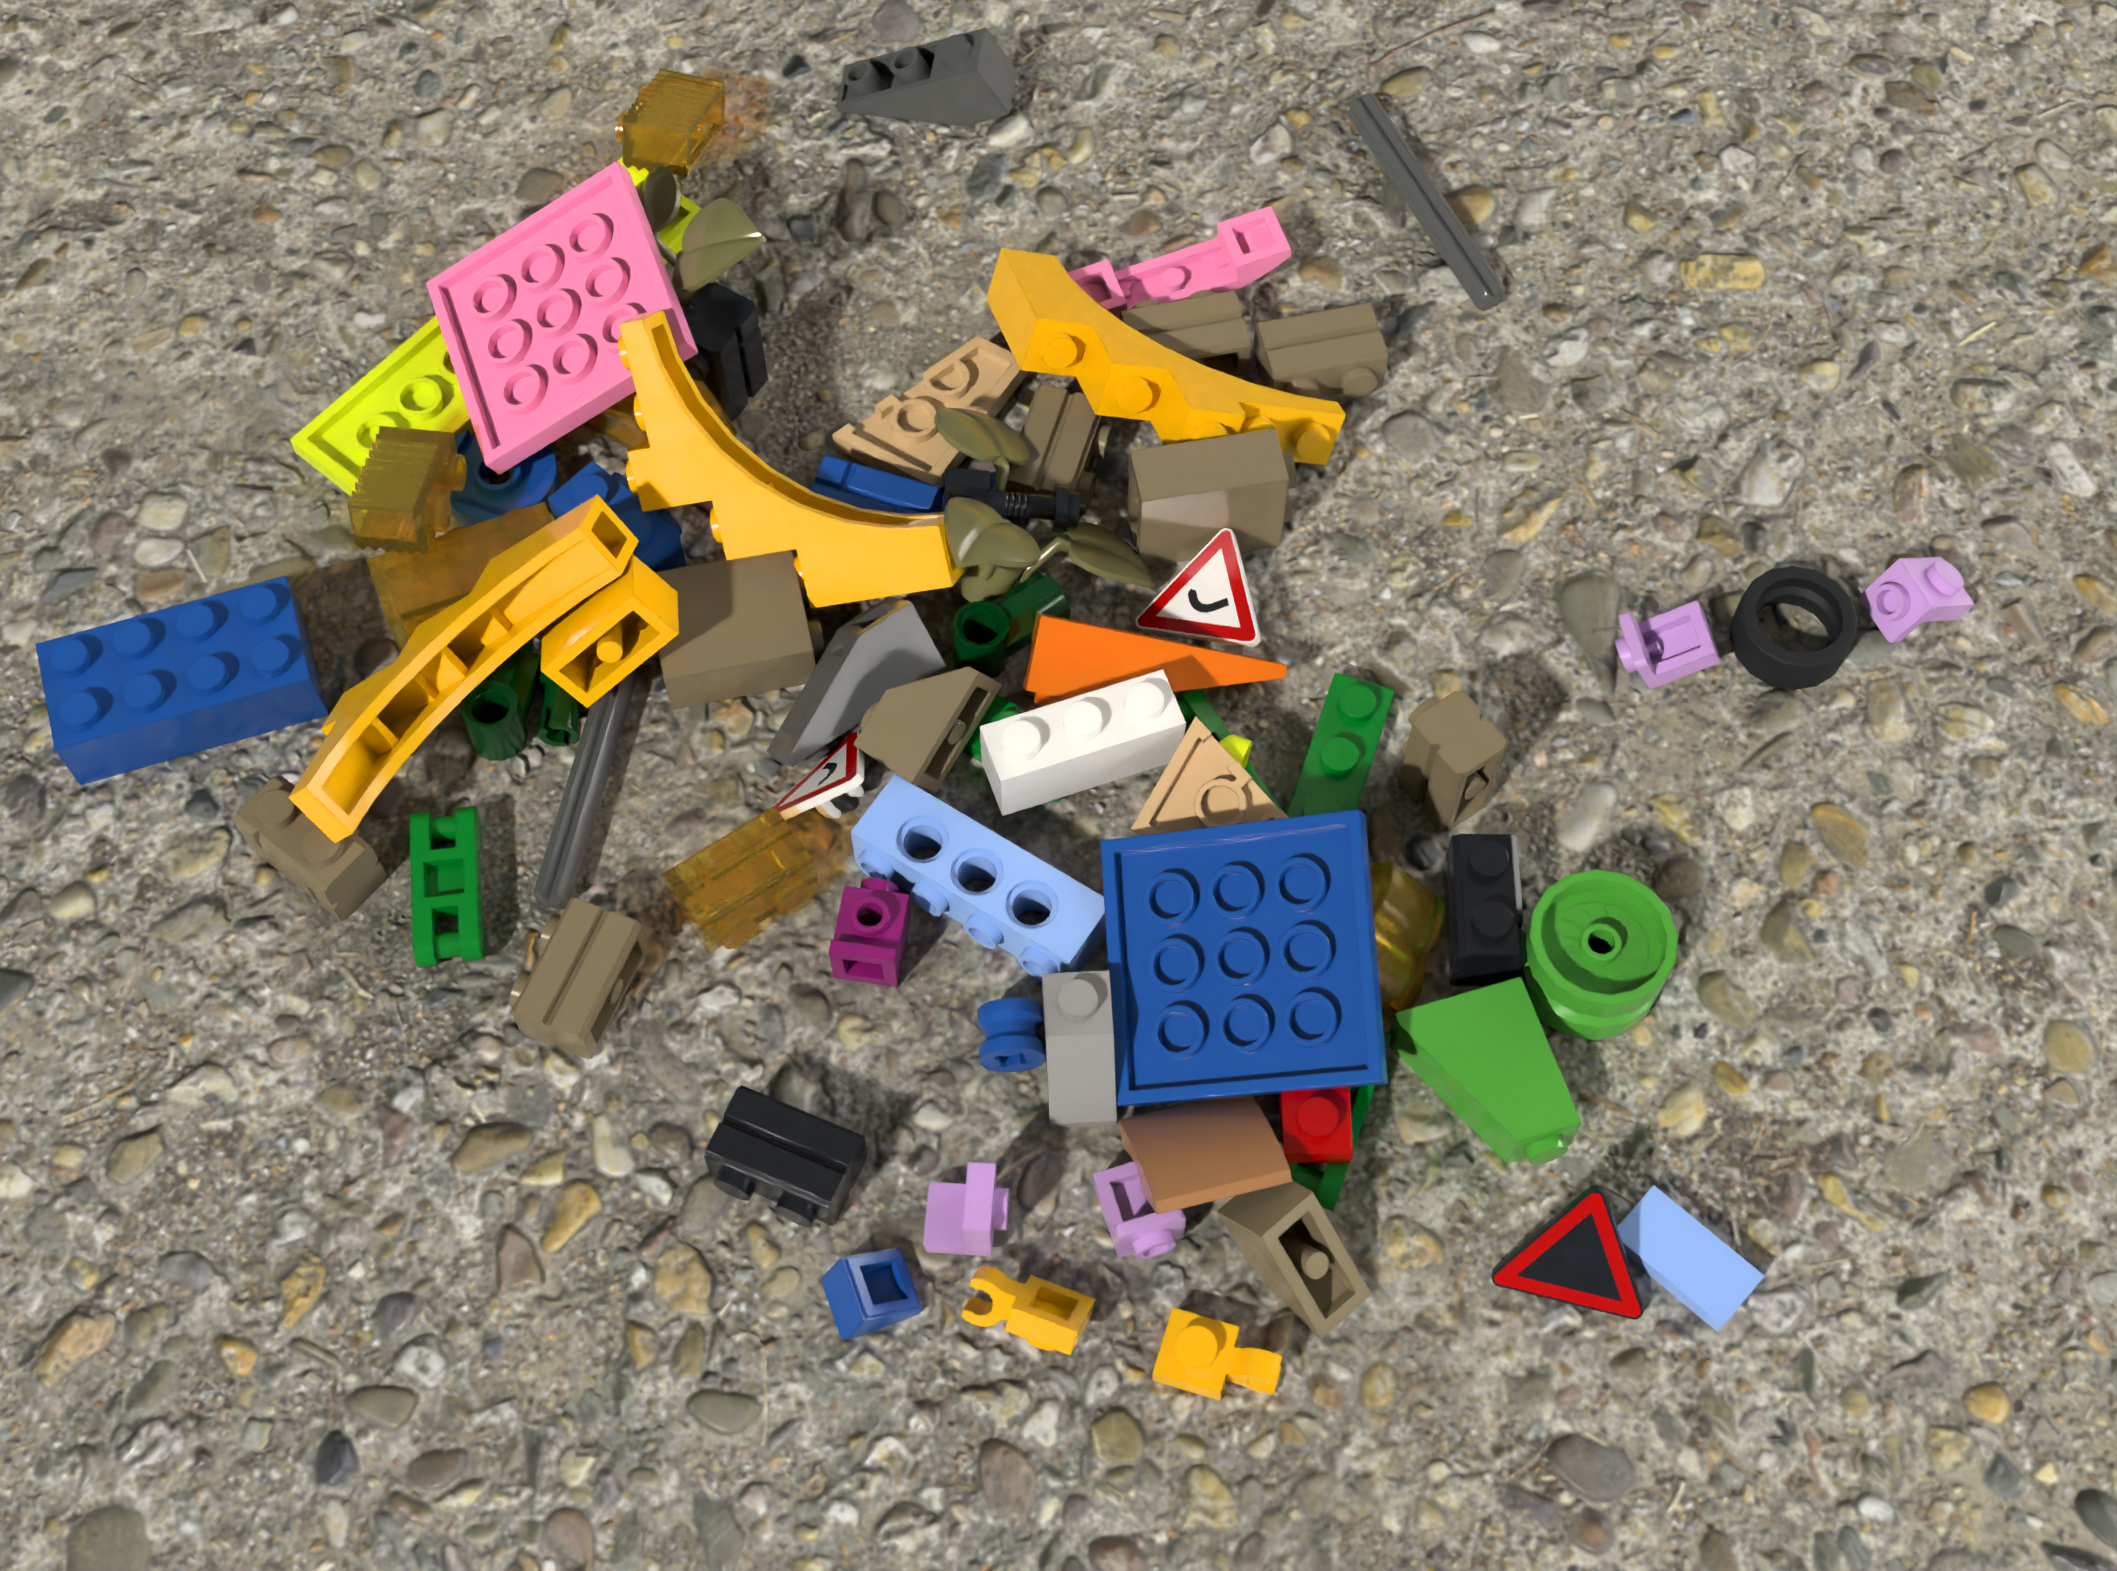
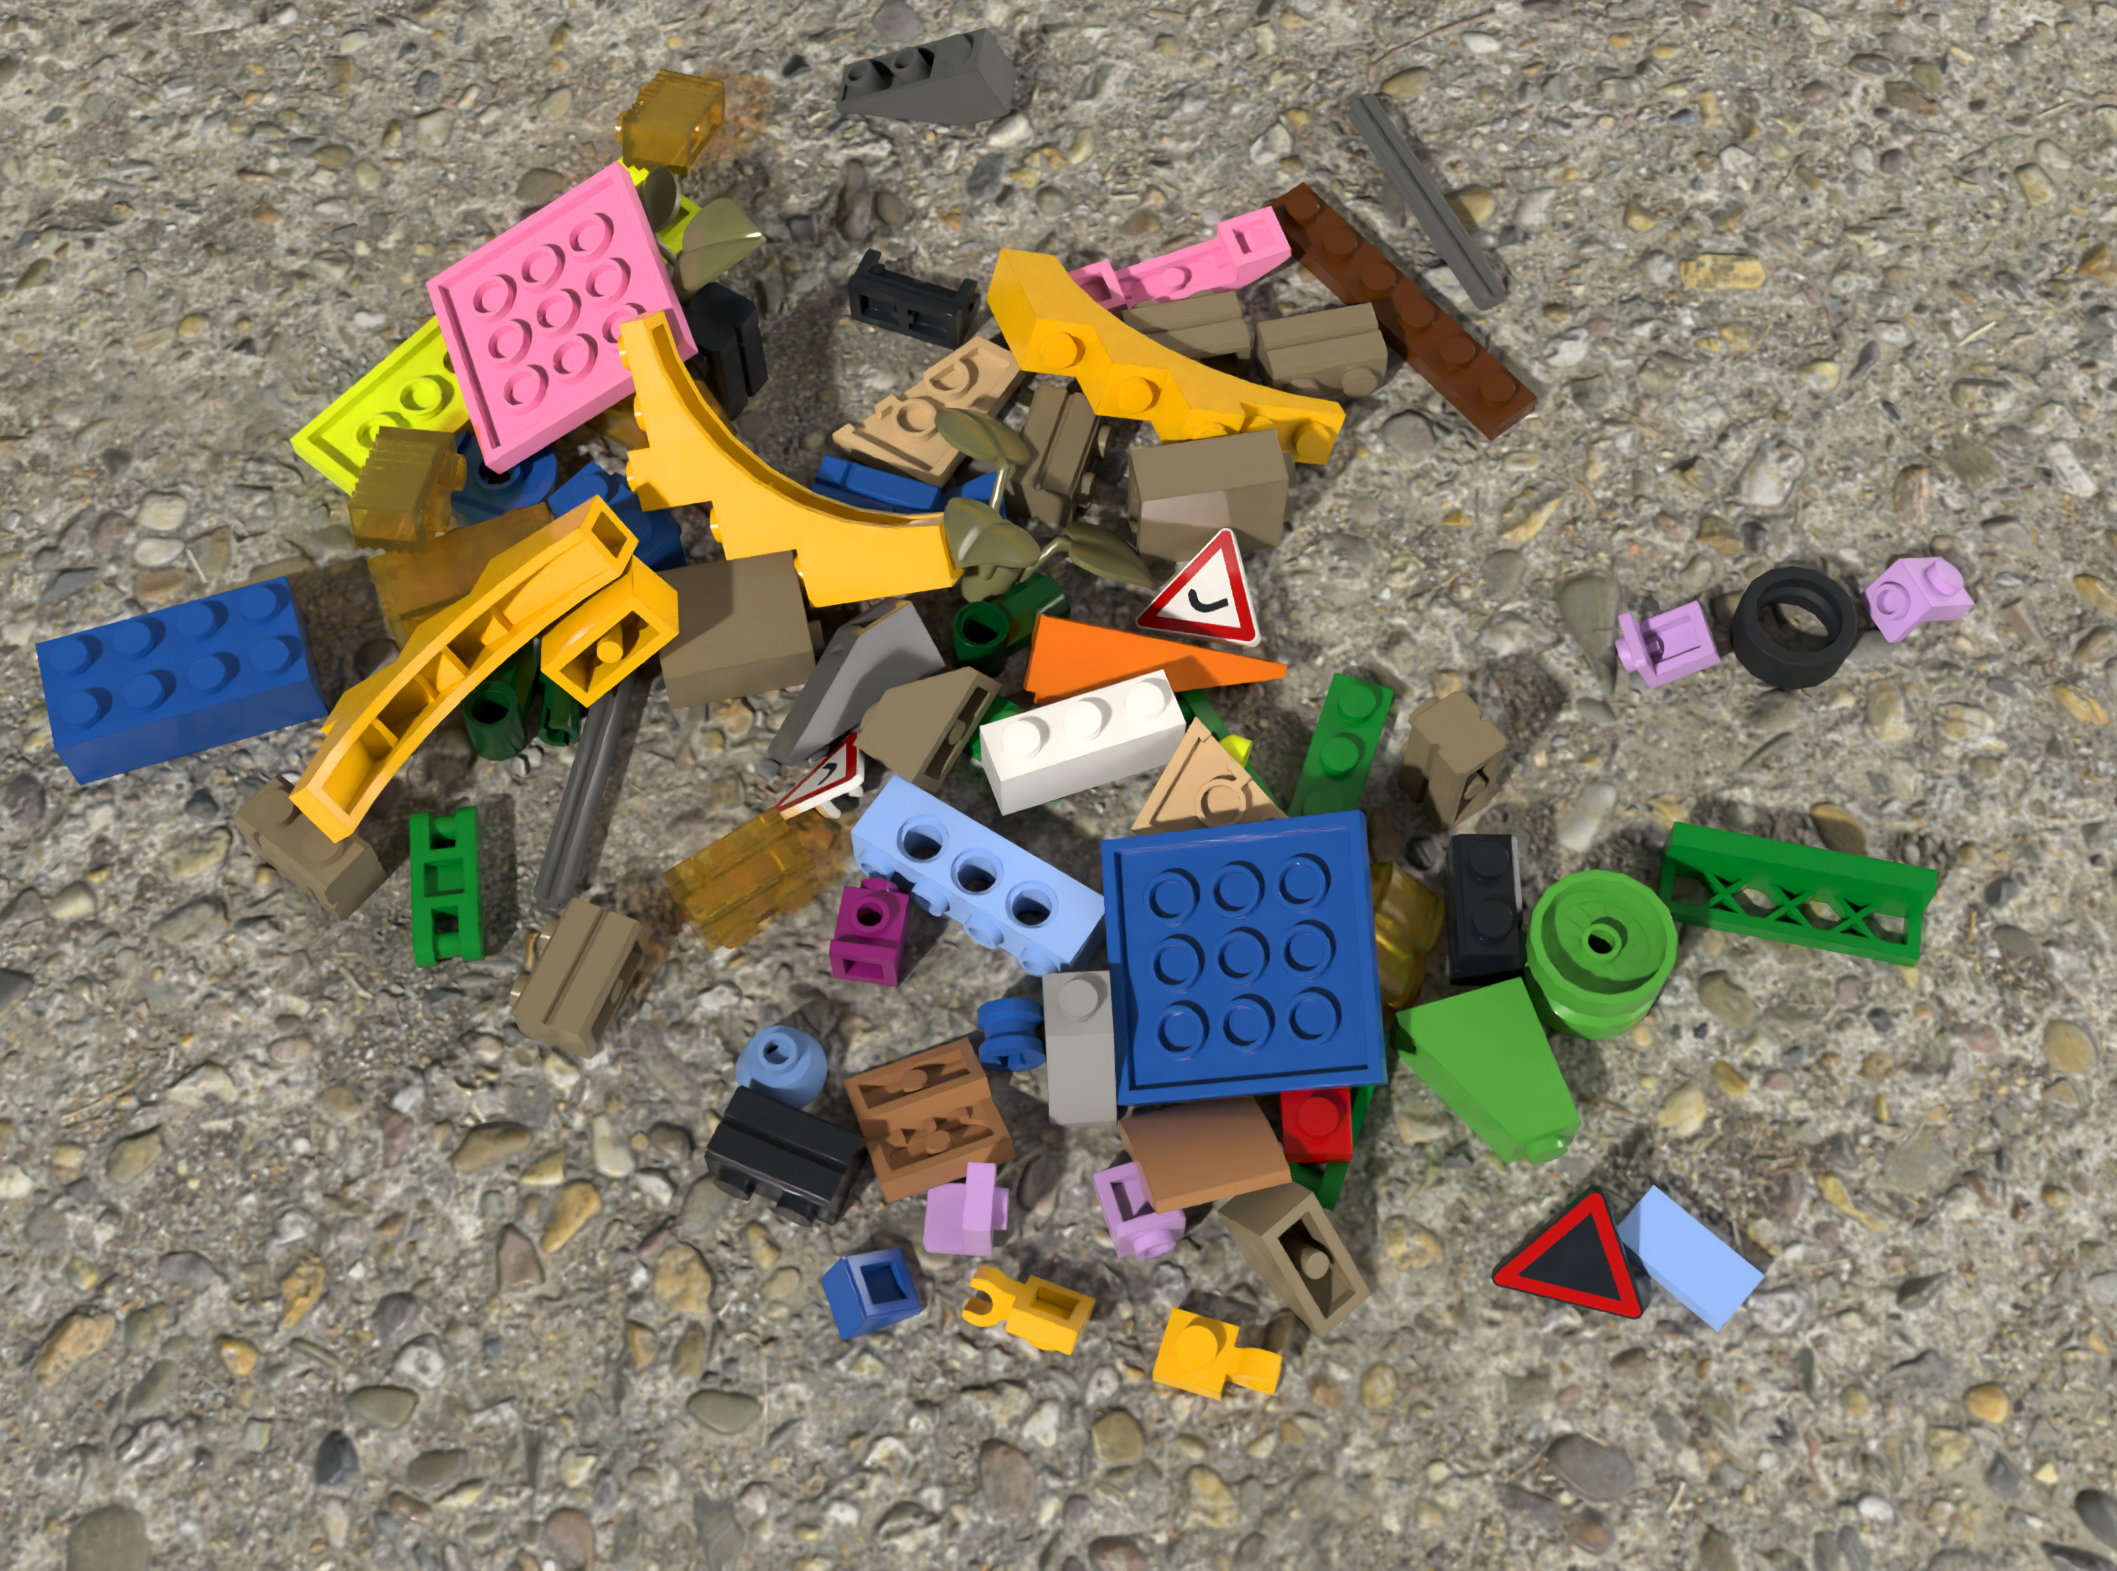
black hinge [941,468,1080,534] -> none
none -> medium blue cone [736,1025,827,1109]
none -> medium nougat slope [842,1037,1016,1204]
none -> black hinge [847,248,981,351]
none -> reddish brown plate [1264,182,1537,441]
none -> green fence [1656,821,1938,967]

